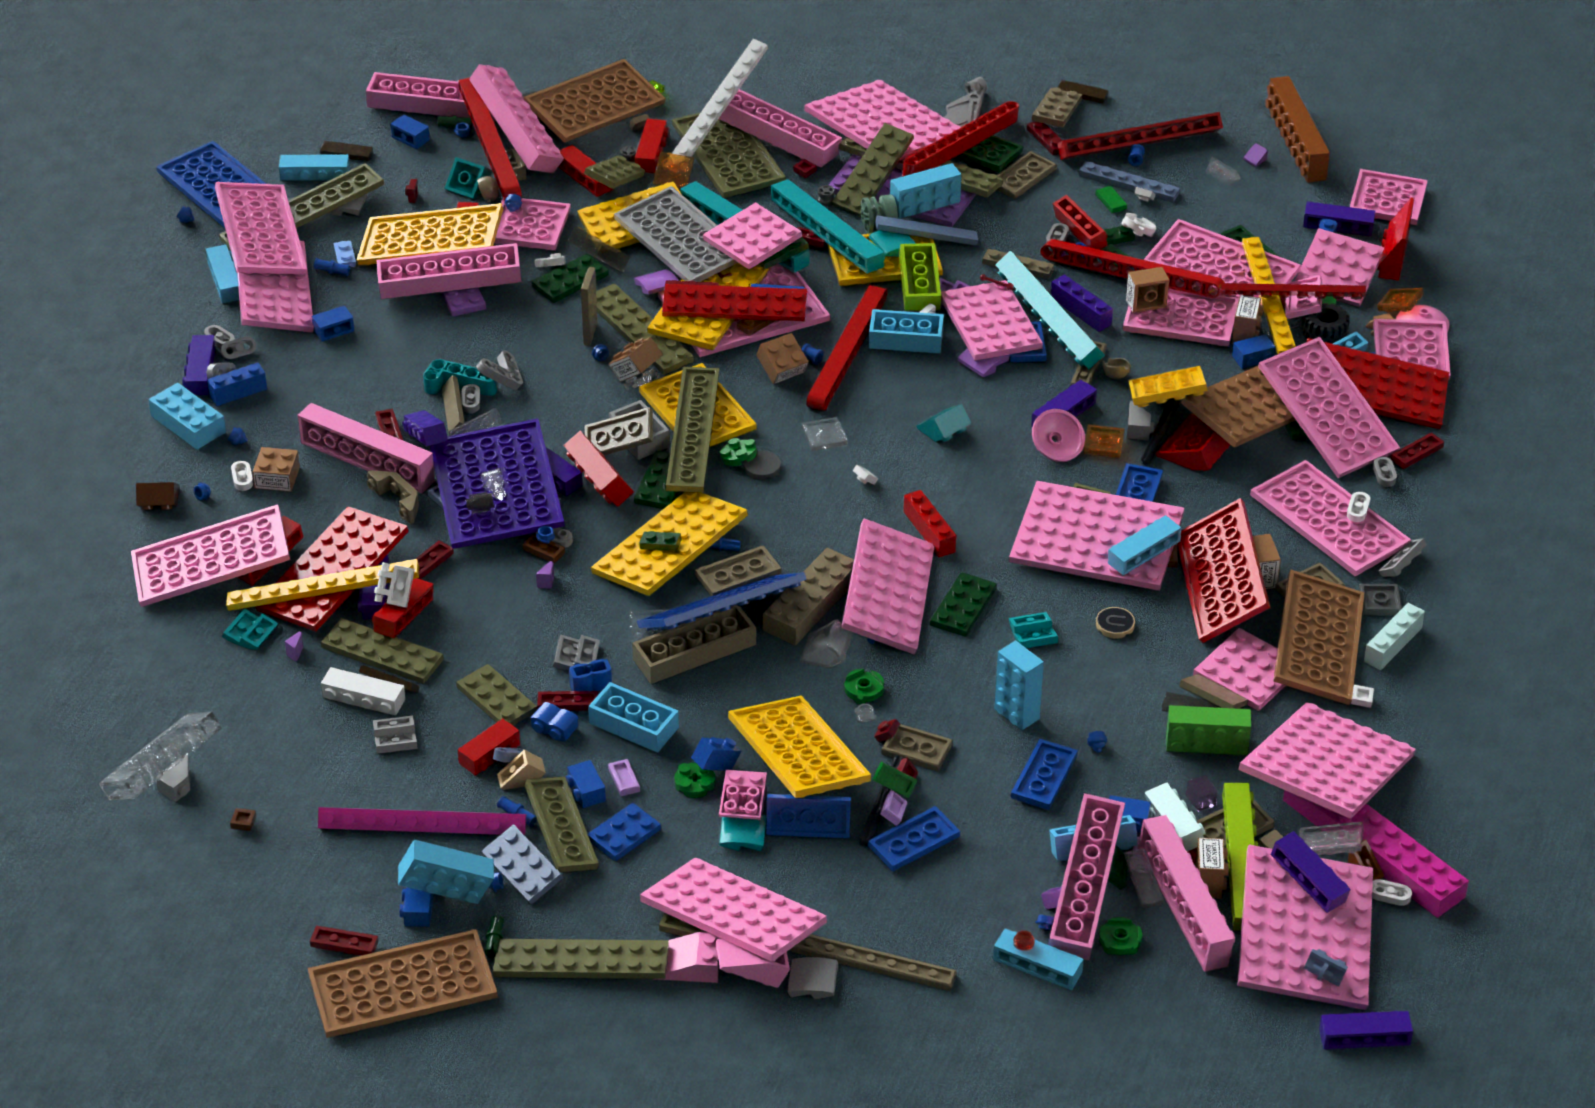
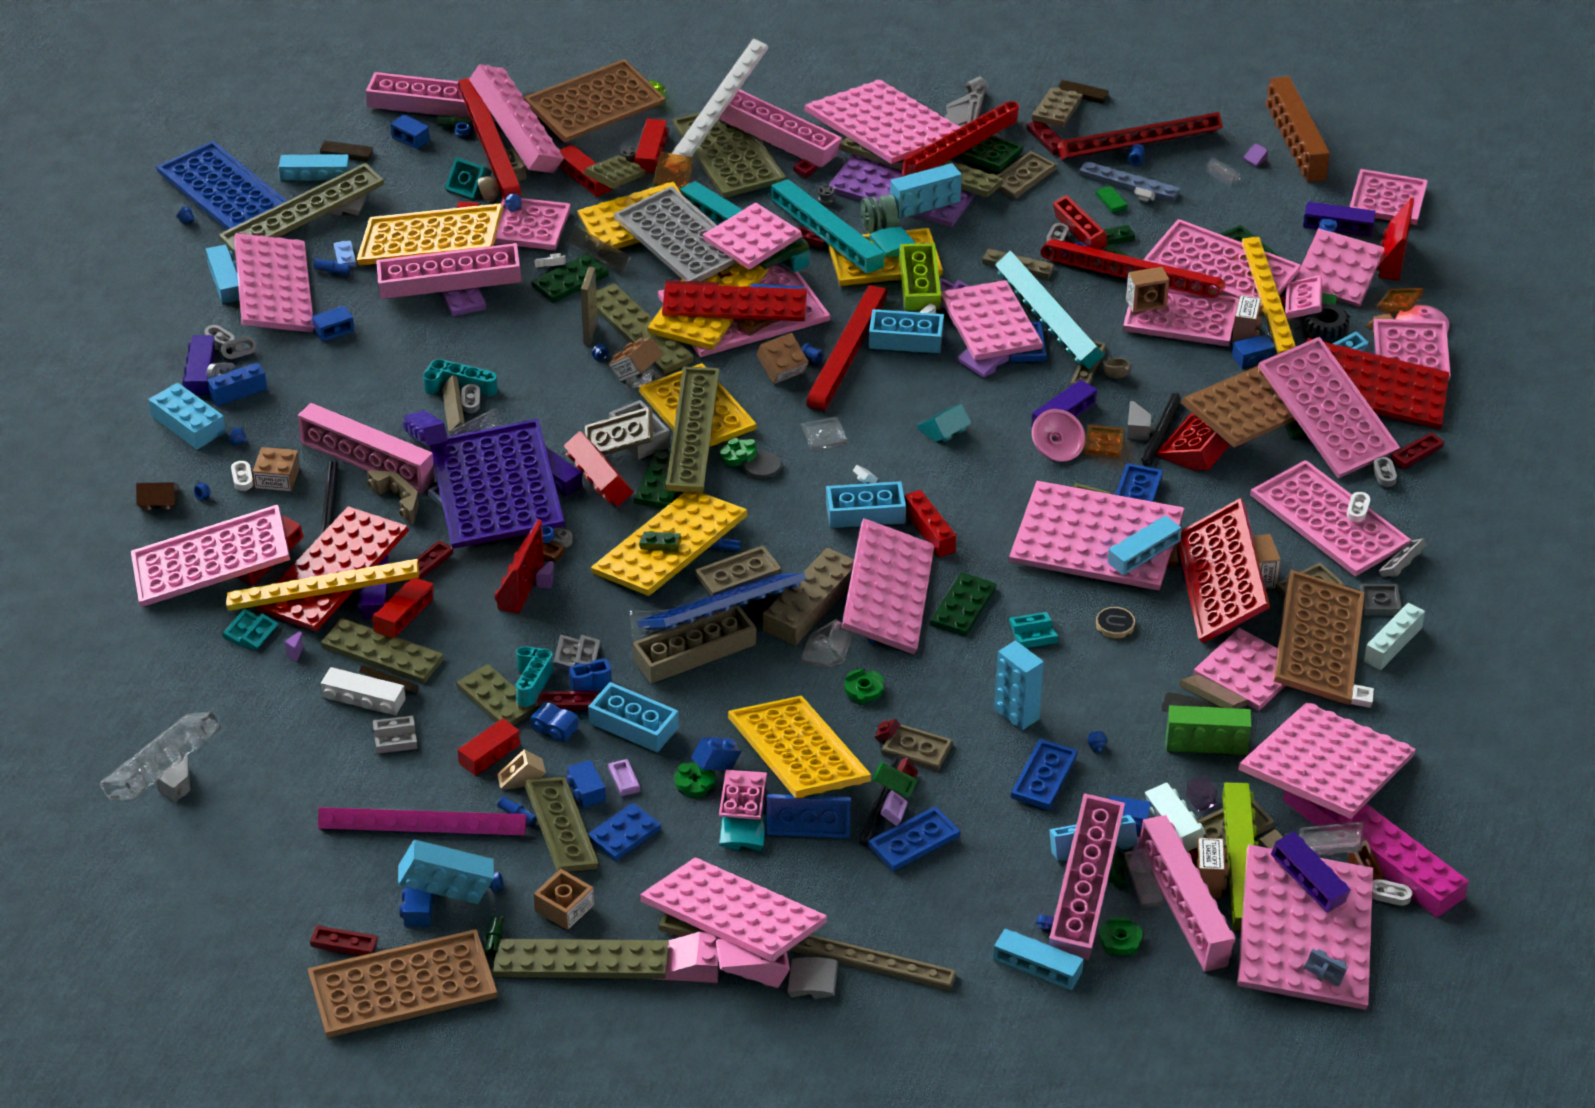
bright pink plate [215,182,307,275] -> none
reddish brown plate [230,808,257,831] -> none
white plate [374,562,415,608] -> none
dark red plate [375,409,403,440] -> none
dark red plate [405,179,419,203] -> none
clear smoke brick [466,492,494,513] -> none
light grey beam [476,350,523,390] -> none
clear axle [481,468,506,500] -> none
plate [482,824,563,905] -> none
sand blue beam [493,747,528,762] -> none
dark tan plate [629,114,650,131] -> none
medium lavender slope [634,269,679,295] -> none
olive plate [832,123,914,217] -> none
clear plate [854,704,876,723] -> none
sand blue tile [875,215,979,246] -> none
dark red hinge [980,274,1014,290] -> none
clear red plate [1013,930,1035,951] -> none
medium lavender slope [1041,887,1062,909] -> none
dark purple brick [1051,274,1113,332] -> none
white plate [1121,213,1156,237] -> none
yellow plate [1128,366,1208,407] -> none
red plate [1221,283,1366,300] -> none
dark purple brick [1319,1011,1413,1049] -> none
none -> black axle [321,461,339,534]
none -> red slope [494,520,544,614]
none -> teal beam [516,647,554,707]
none -> medium nougat brick [533,869,594,930]
none -> medium azure brick [826,481,906,528]

